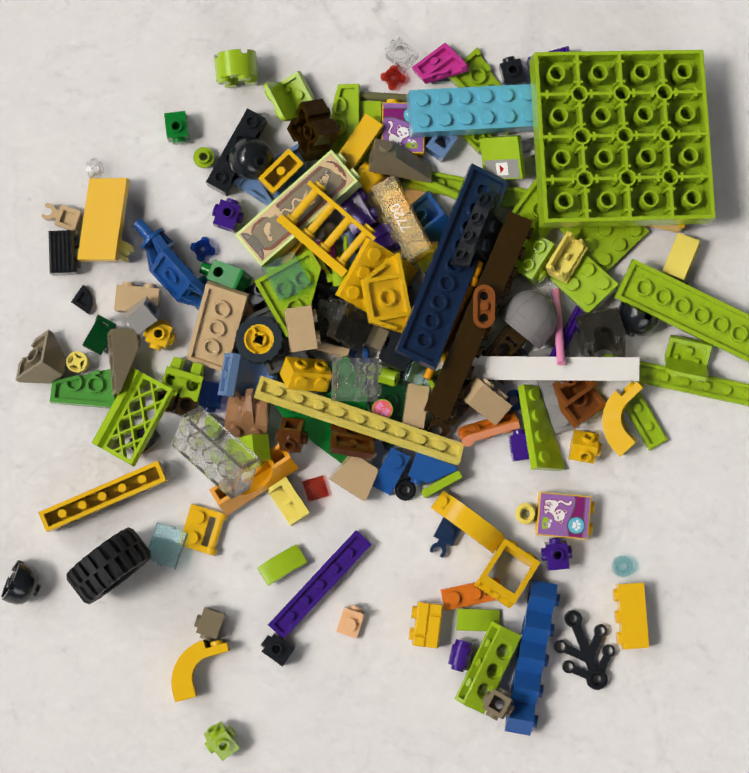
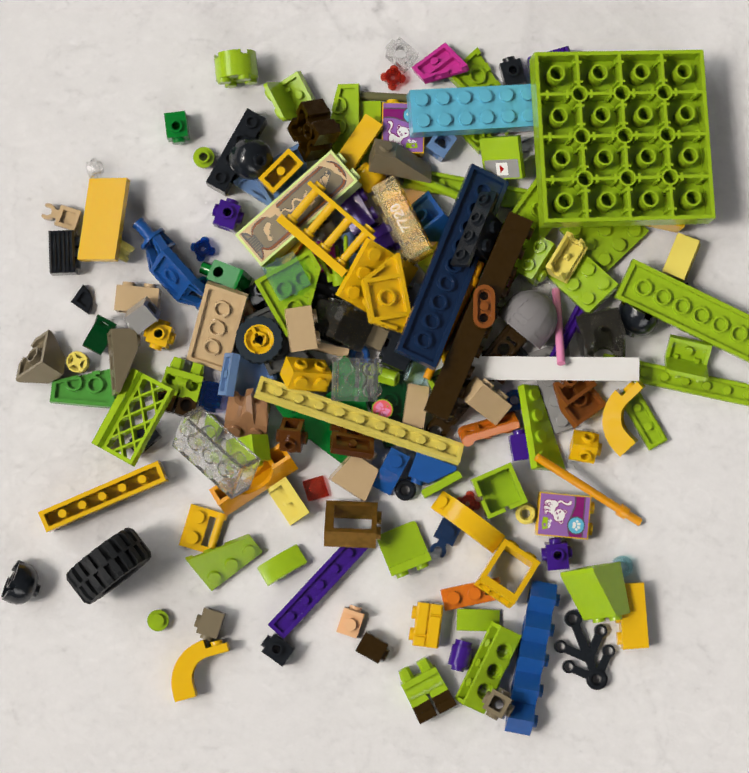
clear light blue piece [148,522,188,569] -> none
lime brick [204,721,240,761] -> none
none -> lime plate [147,610,169,631]
none -> lime wing [185,534,263,591]
none -> pearl gold window [324,500,382,548]
none -> dark brown brick [355,631,390,664]
none -> lime bracket [377,521,432,579]
none -> lime hips [398,656,457,724]
none -> clear red plate [457,491,481,511]
none -> lime piece [470,462,528,519]
none -> light orange bar [534,453,642,526]
none -> lime slope [560,561,630,623]

